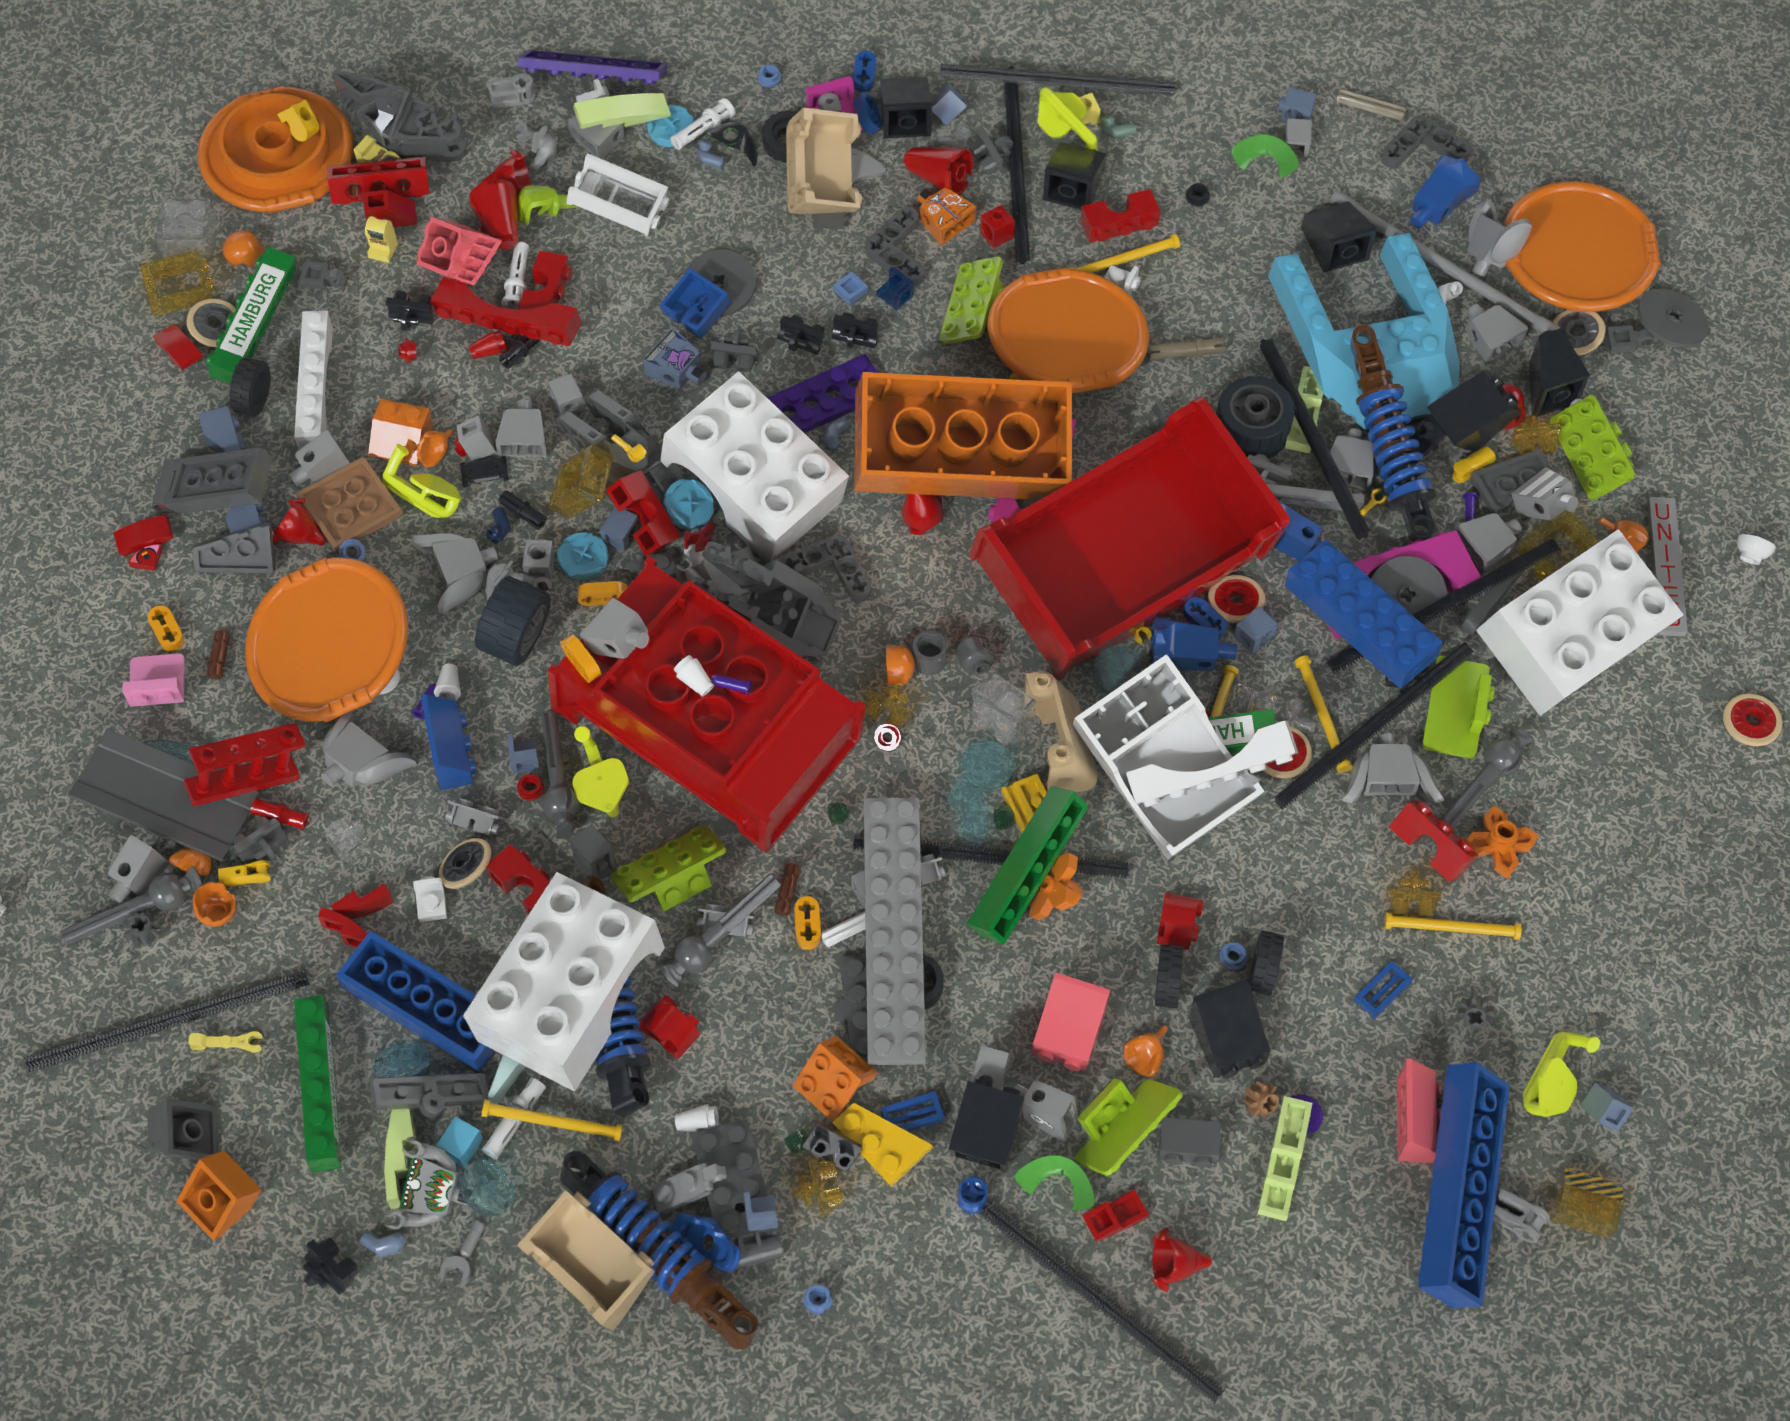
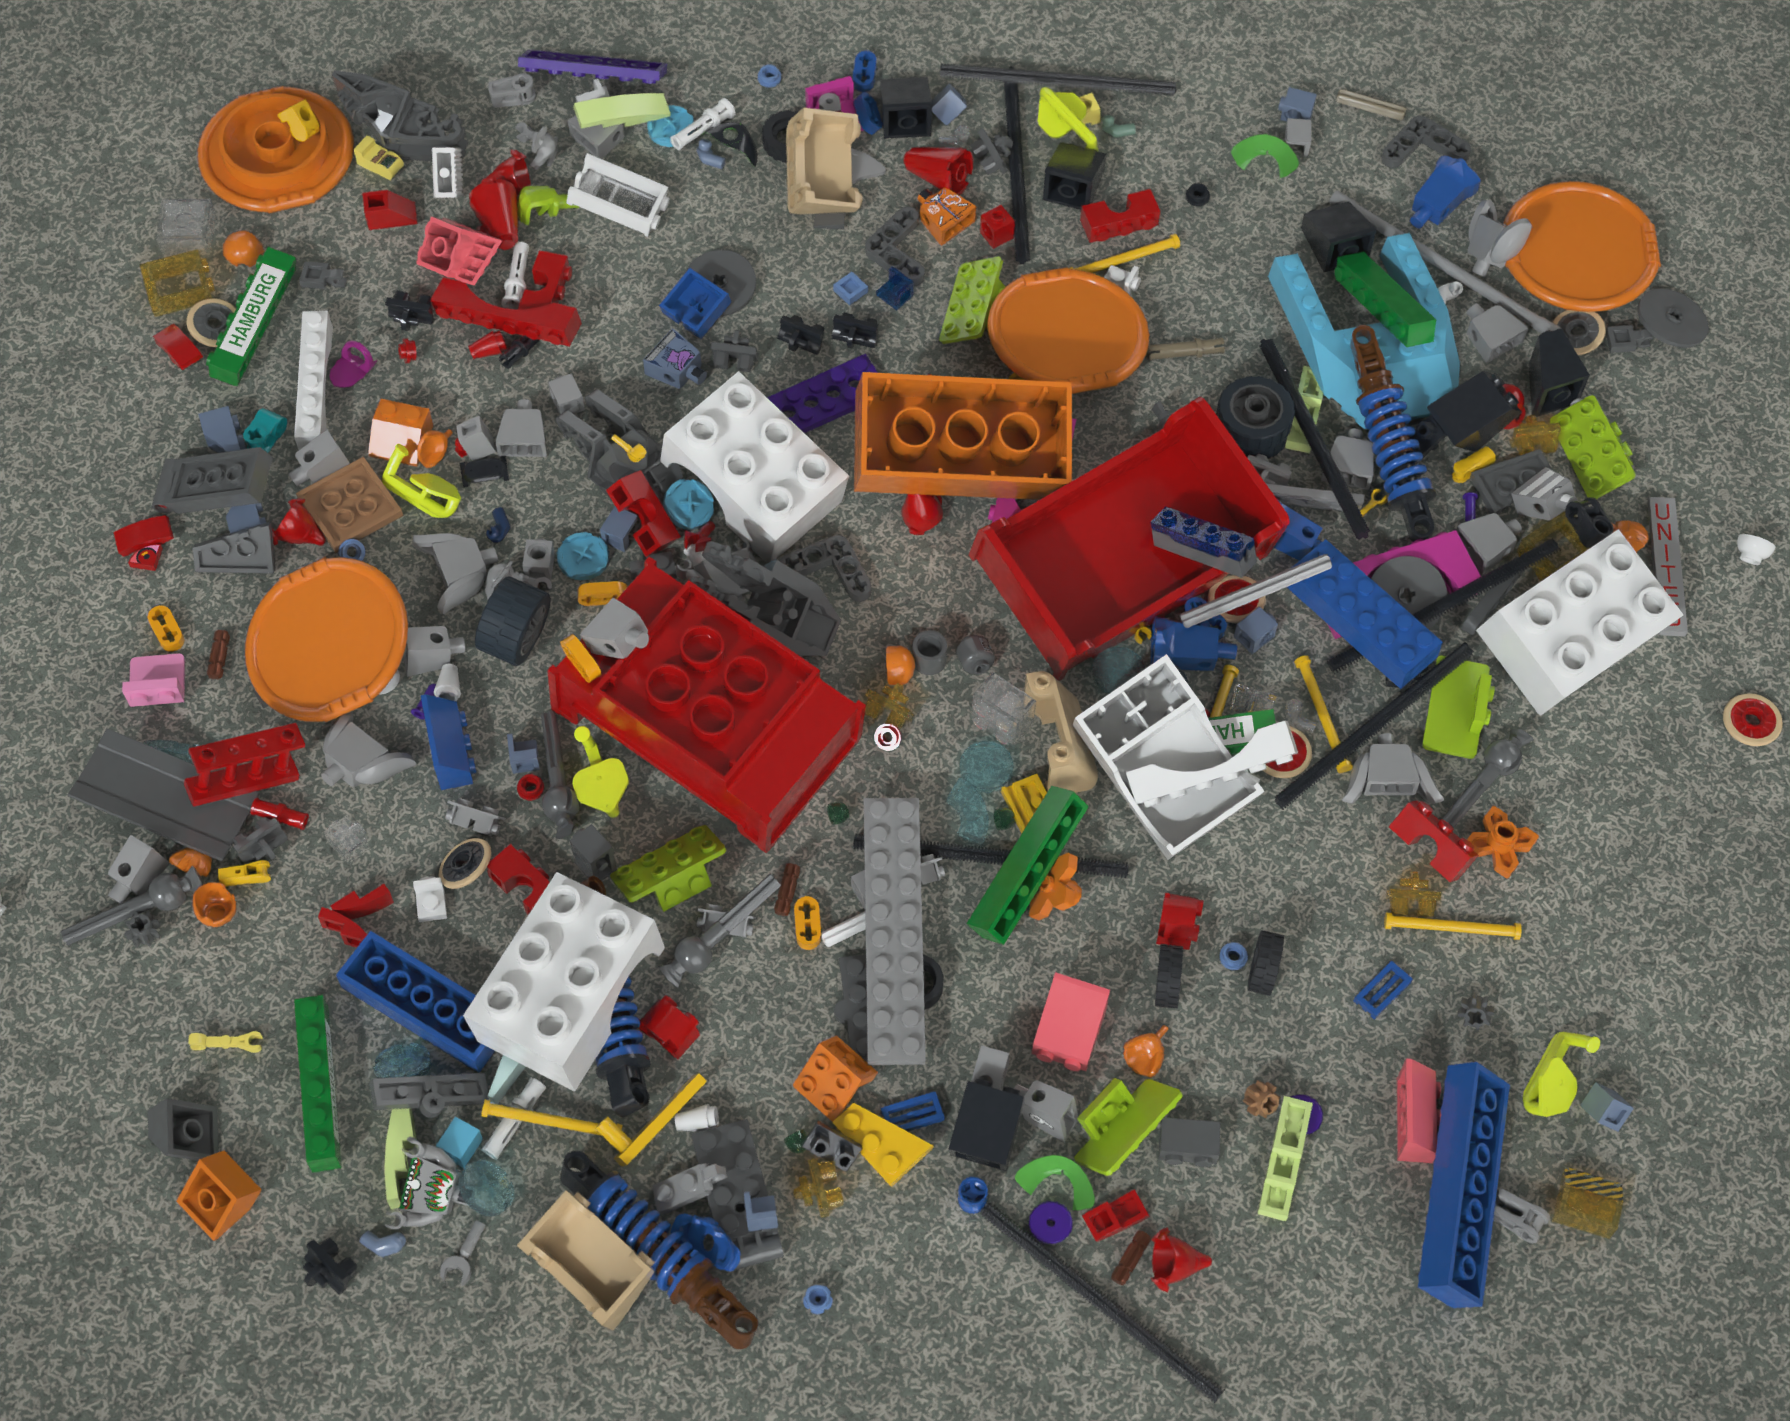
black axle [24,969,310,1073] -> none
black tyre [229,357,271,416] -> none
red brick [327,157,430,205] -> none
light yellow leg [365,216,398,263] -> none
black axle [499,491,547,530] -> none
clear yellow window [548,444,614,519] -> none
white cone [674,655,714,697] -> none
dark purple piece [711,674,752,696] -> none
sand blue arm [823,416,850,450] -> none
black slope [1188,979,1270,1078] -> none
none -> teal piece [243,408,288,453]
none -> magenta piece [329,340,377,388]
none -> light grey torso [403,626,465,677]
none -> white brick [432,148,464,198]
none -> yellow piece [595,1073,707,1167]
none -> dark purple piece [1029,1201,1073,1244]
none -> copper axle [1111,1230,1151,1286]
none -> clear blue piece [1150,506,1257,578]
none -> light grey axle [1180,554,1332,628]
none -> green brick [1334,252,1436,347]
none -> black piece [1565,497,1614,549]

